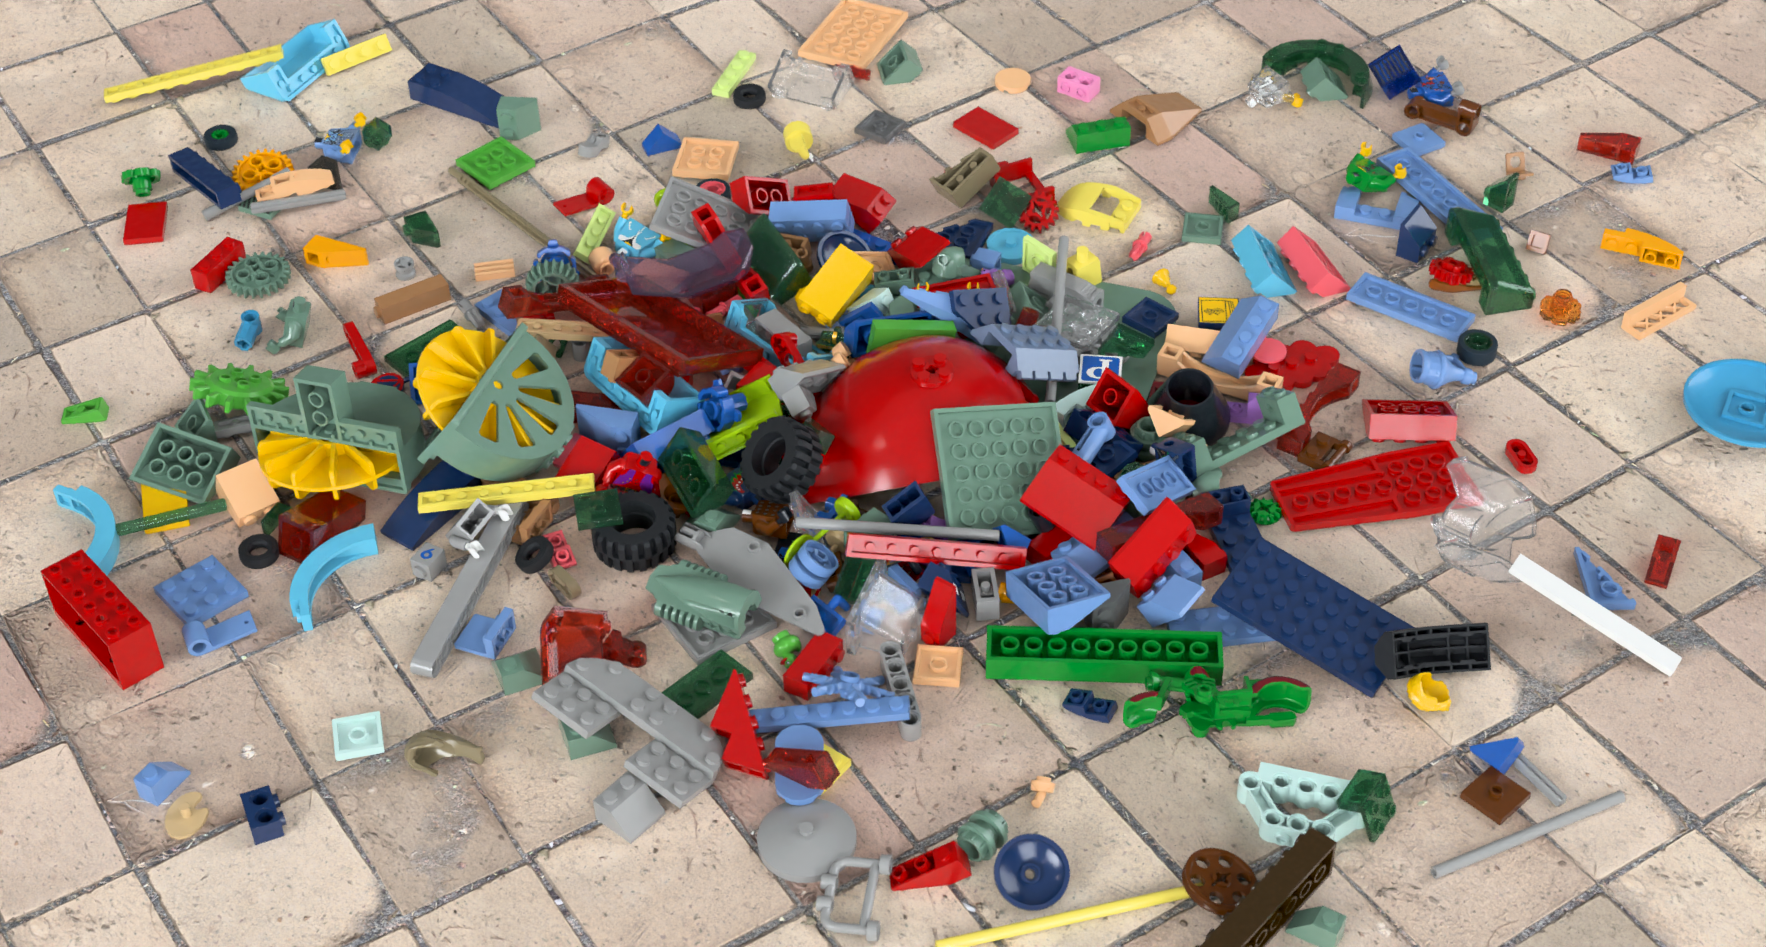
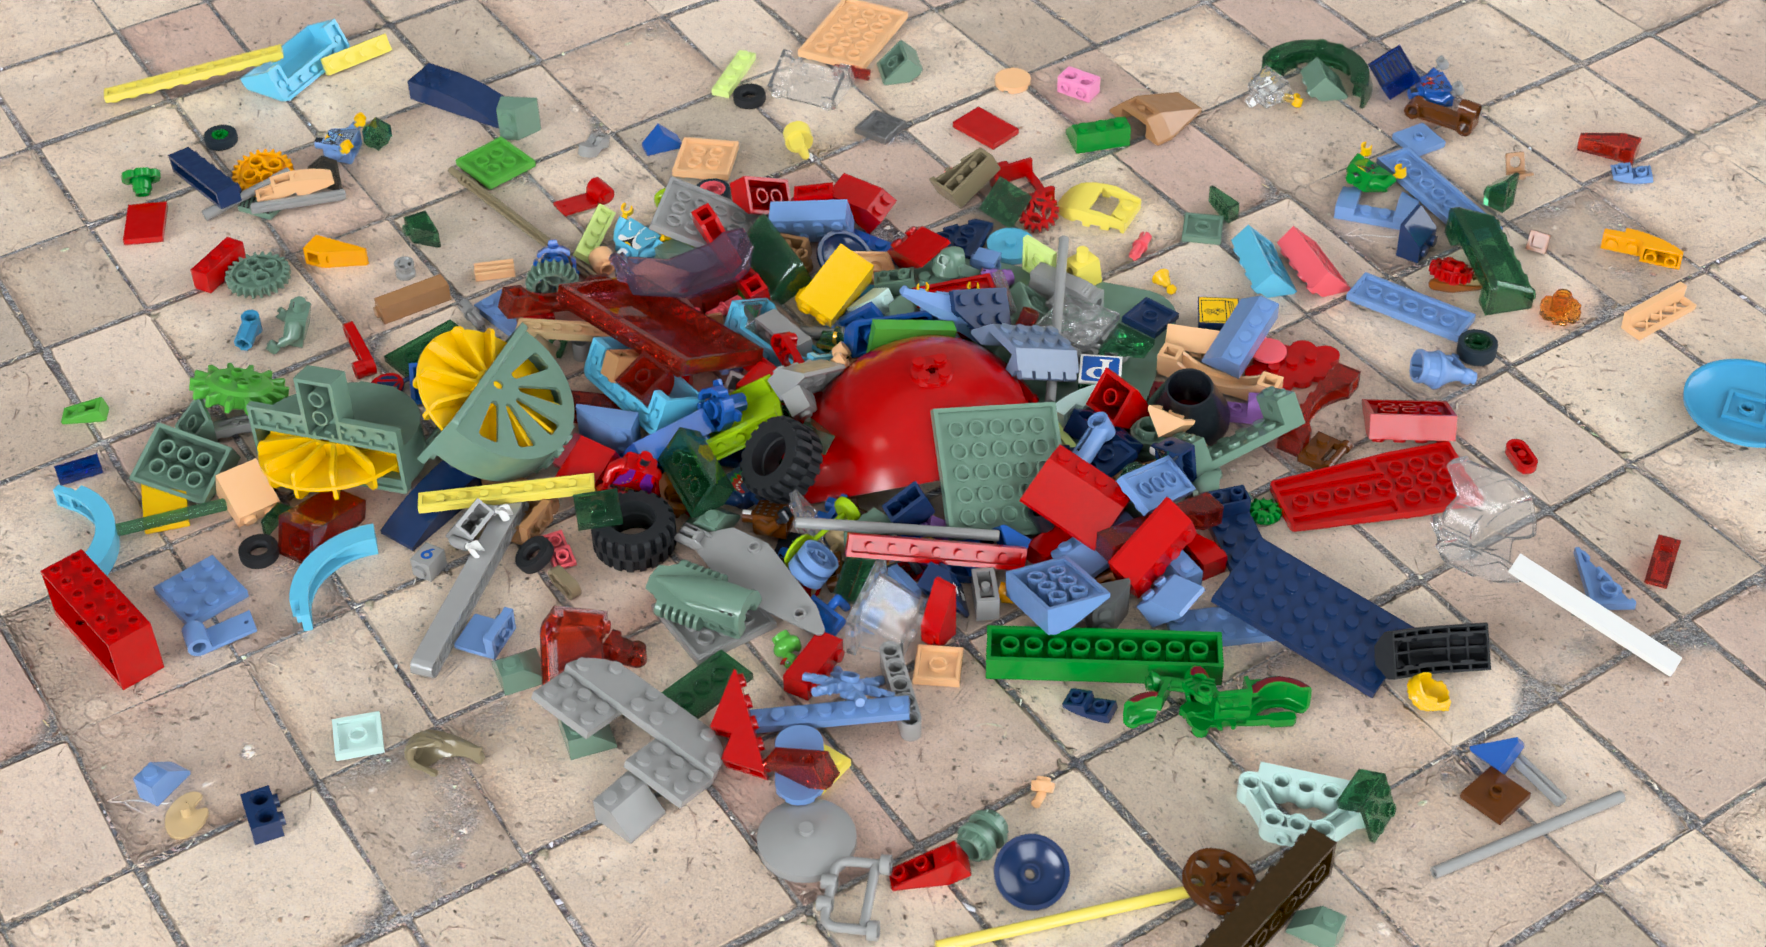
none -> clear blue plate [54,454,103,485]

